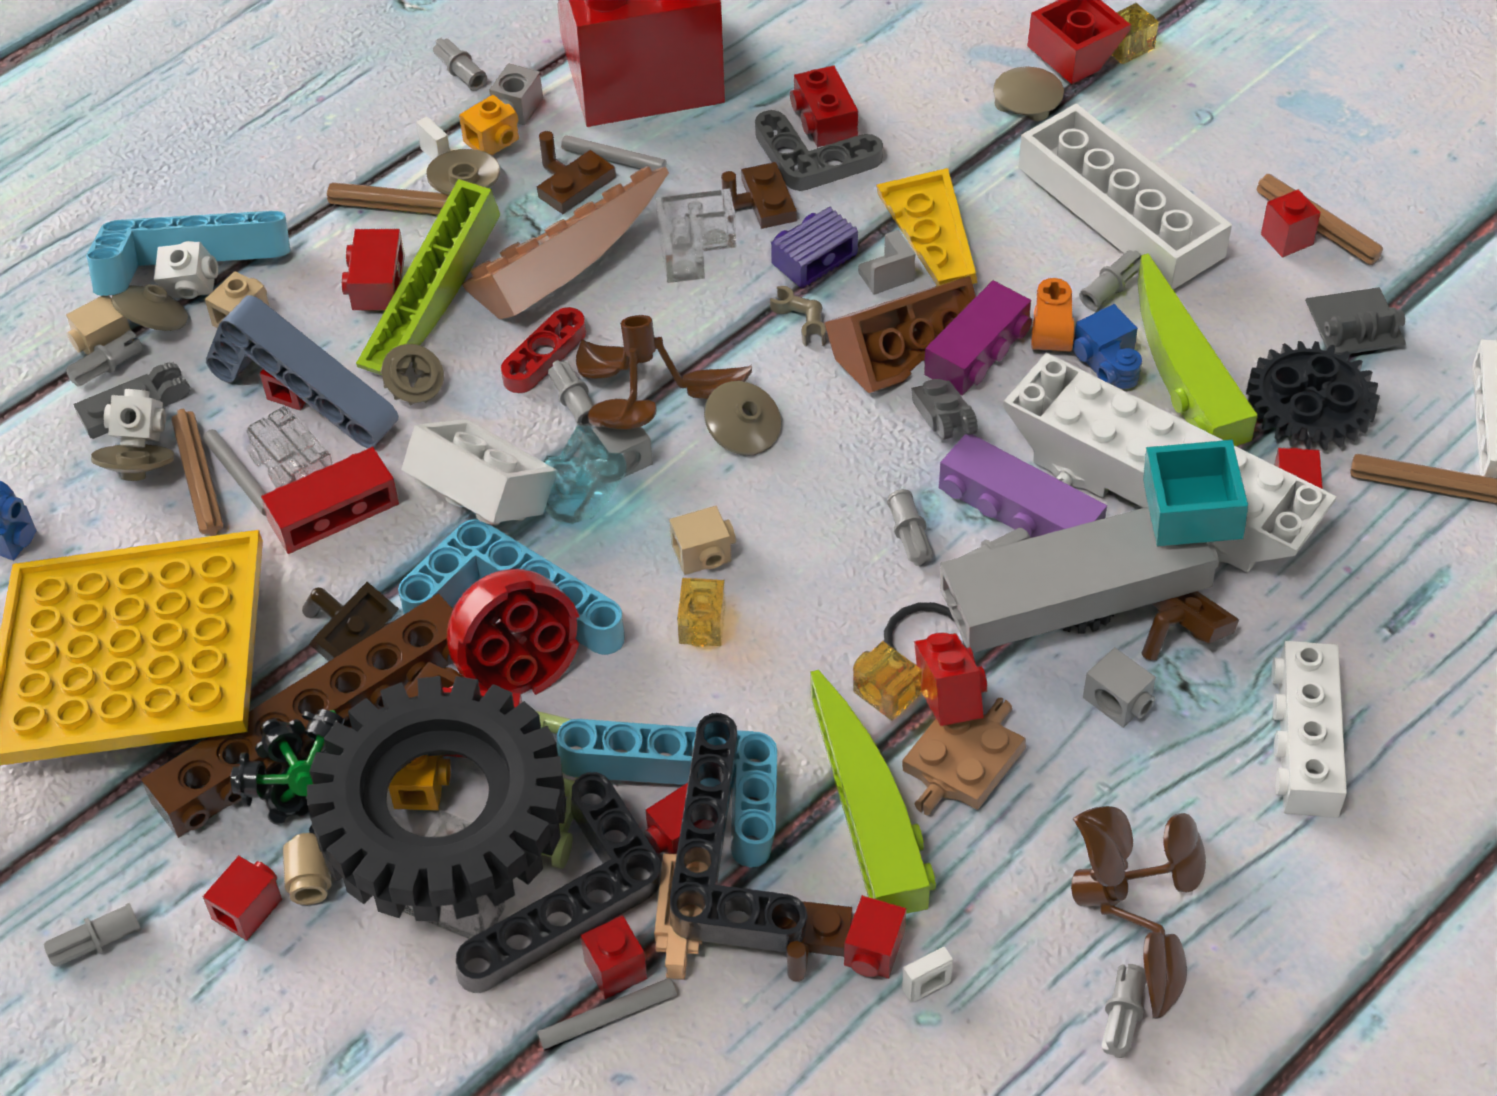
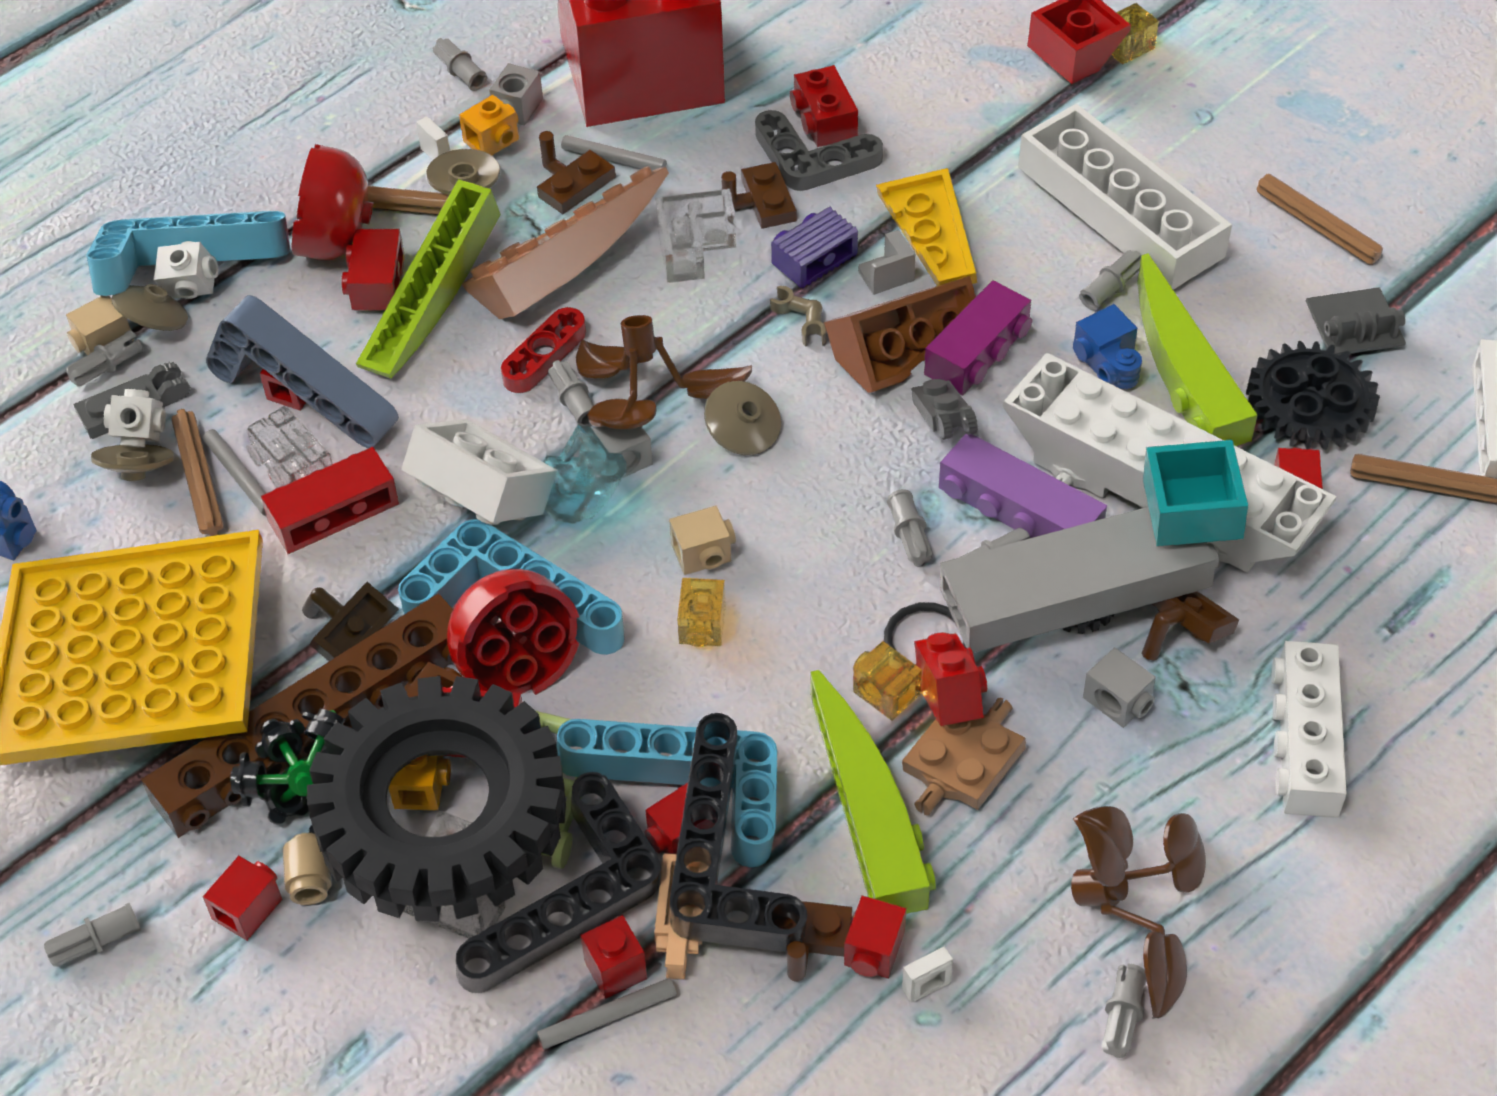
tan brick [205,271,270,328] -> none
dark tan gear [380,344,444,406] -> none
dark tan dish [993,66,1064,121] -> none
orange piece [1031,278,1074,352] -> none
red brick [1261,189,1321,258] -> none
none -> red cylinder [292,144,373,260]

